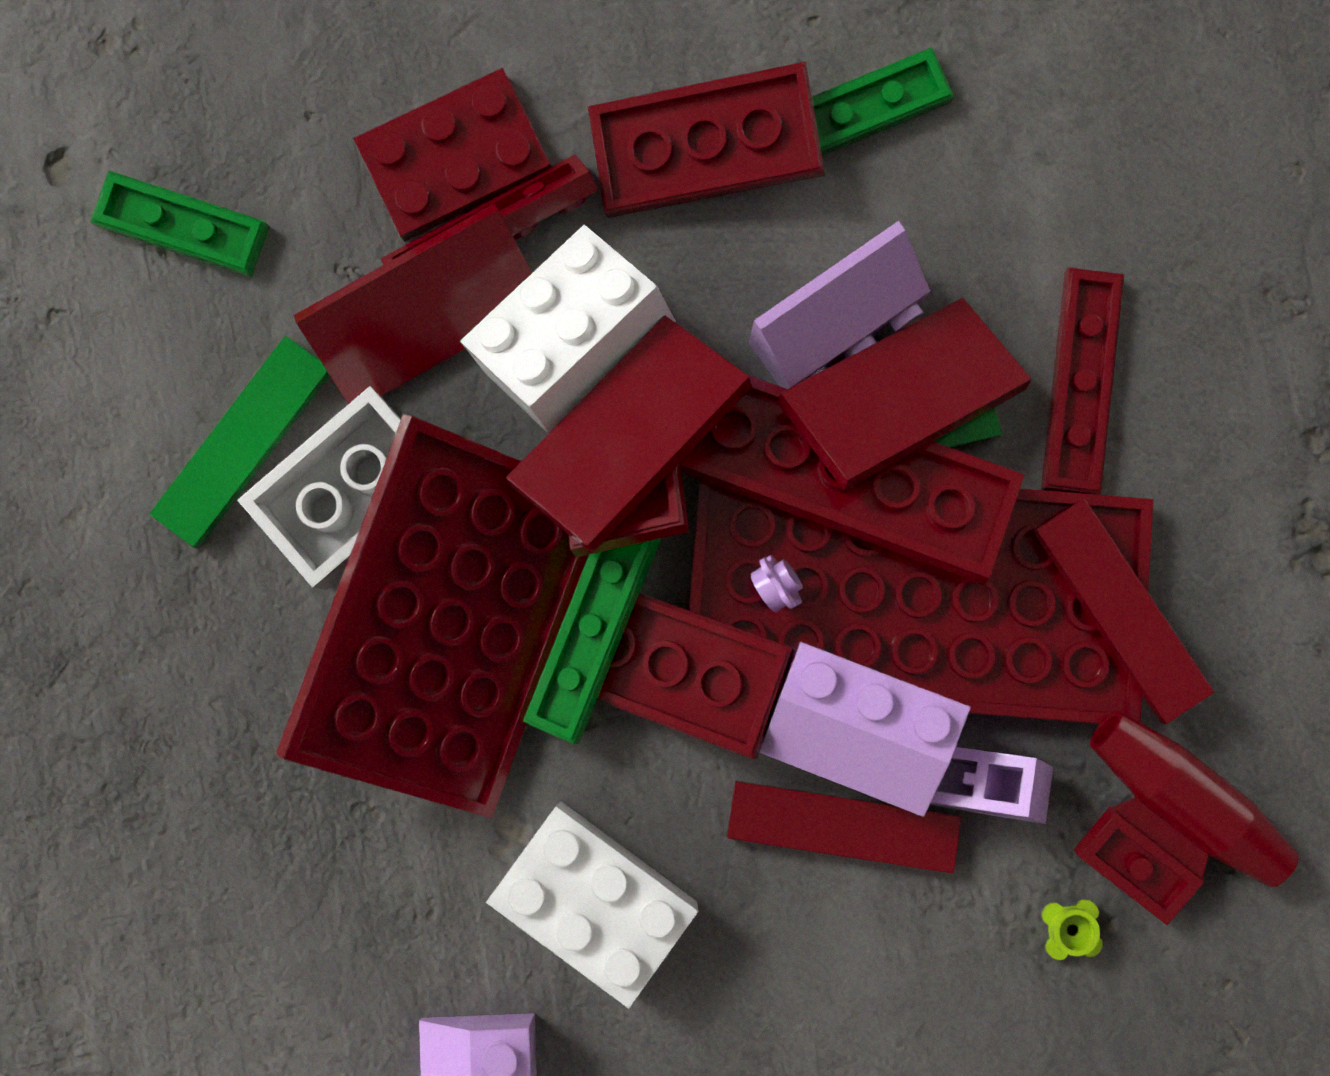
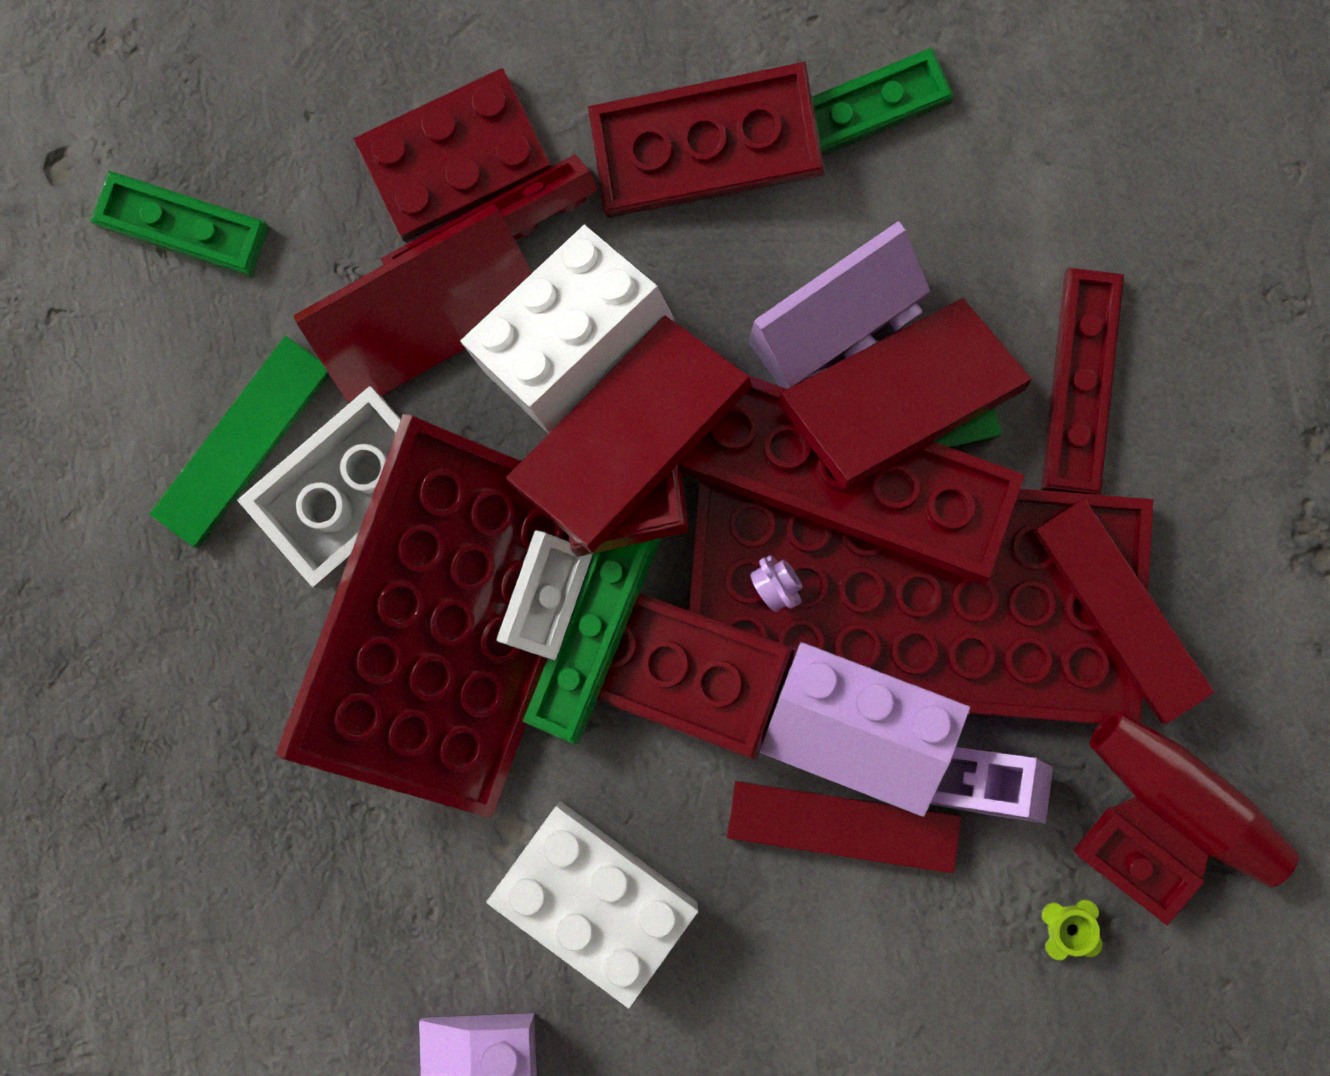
none -> white plate [497,530,593,660]

